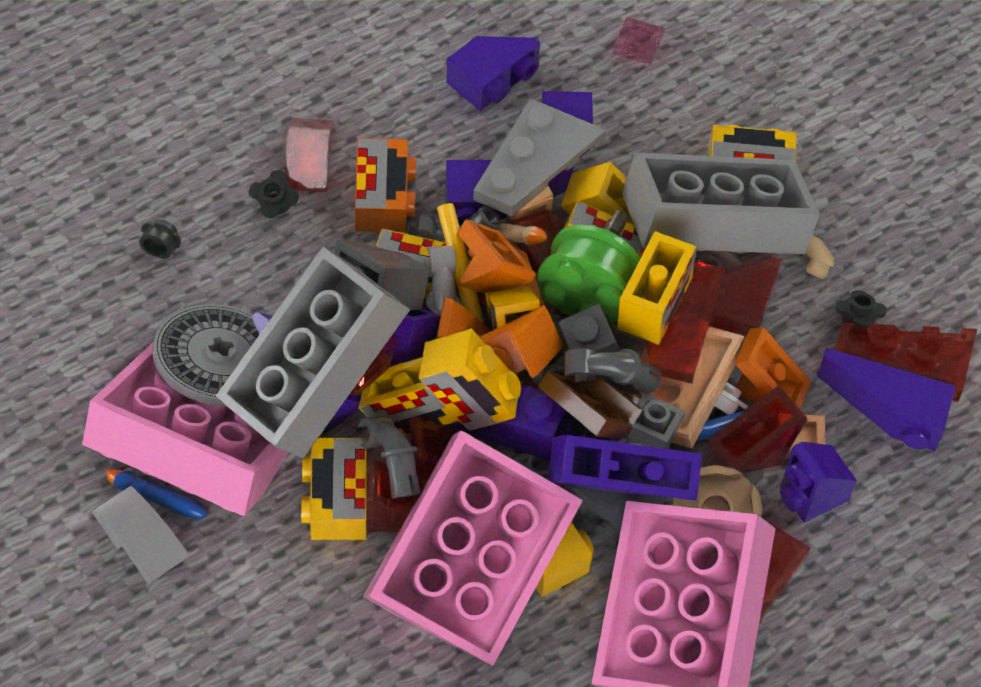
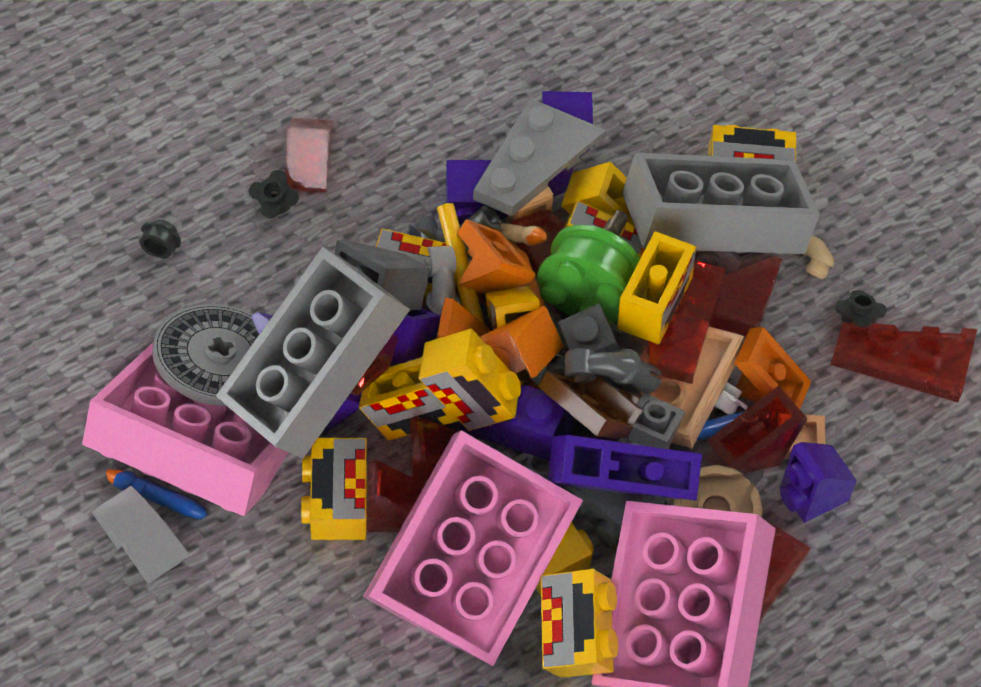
brick [355,138,416,233] -> none
dark grey piece [358,416,421,499] -> none
dark purple slope [446,36,540,111] -> none
clear pink tile [613,17,665,66] -> none
dark purple slope [817,348,956,451] -> none
none -> brick [541,569,619,677]

